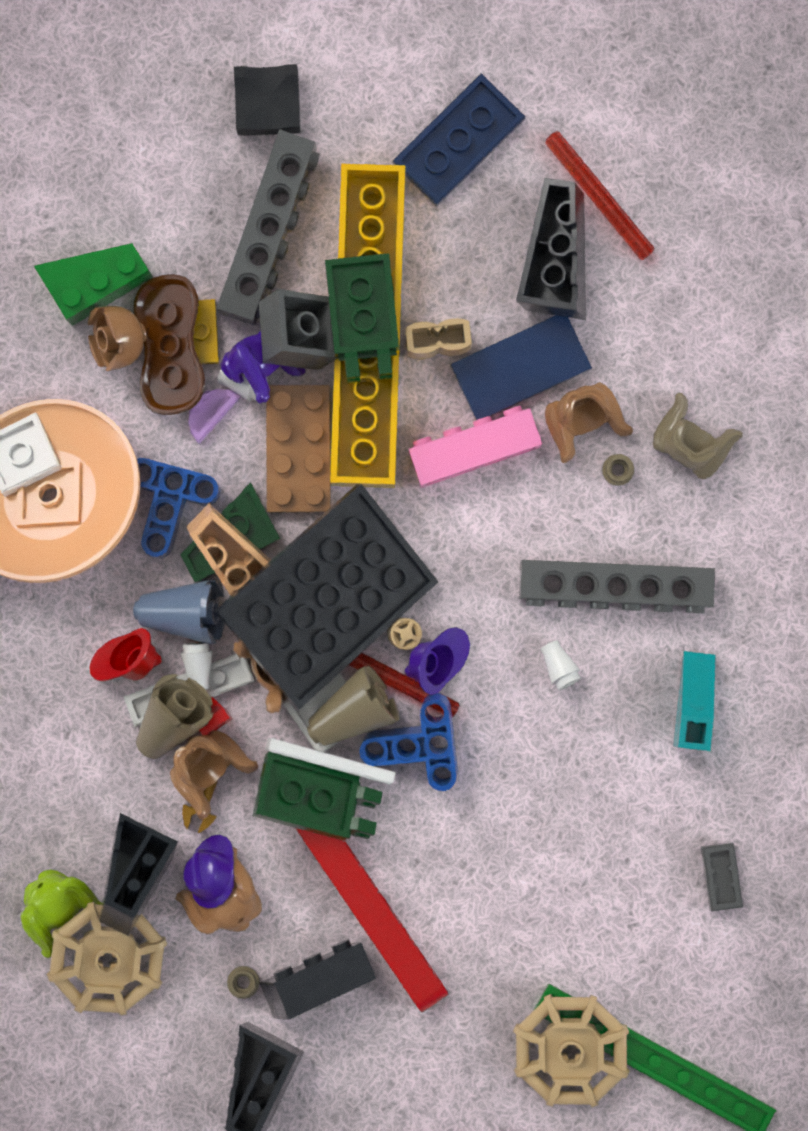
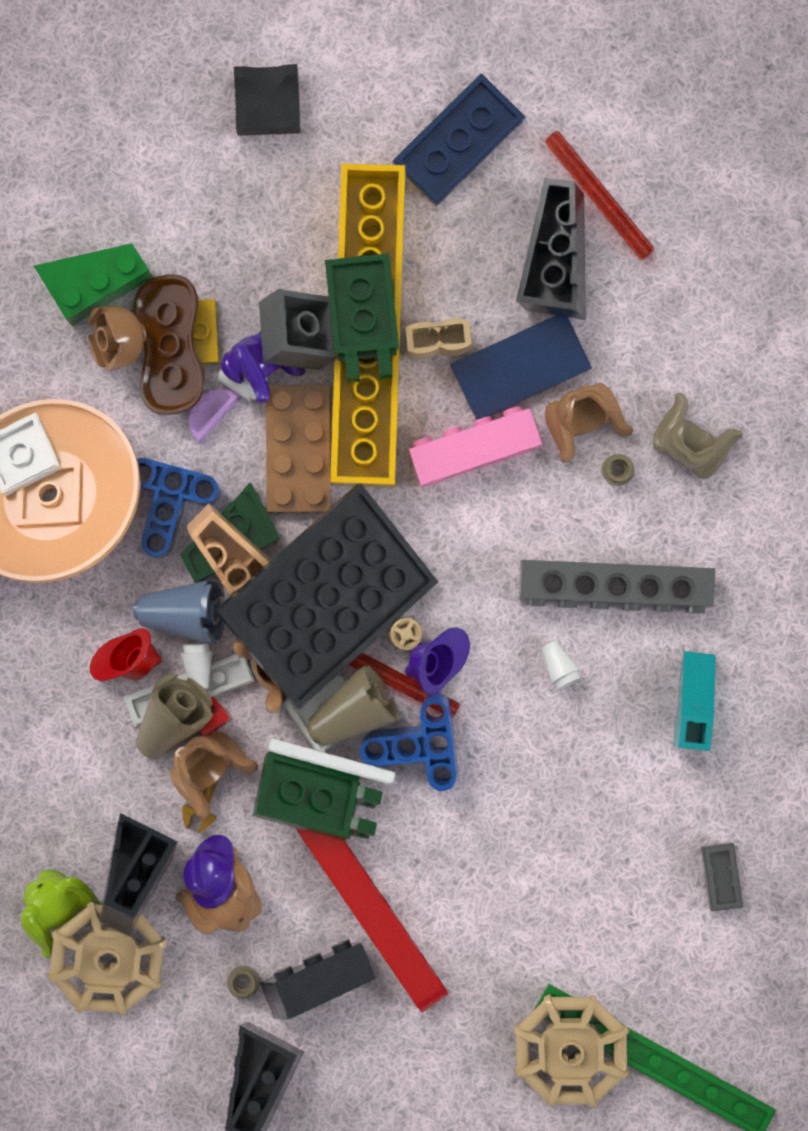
dark grey brick [217,129,320,326] -> none

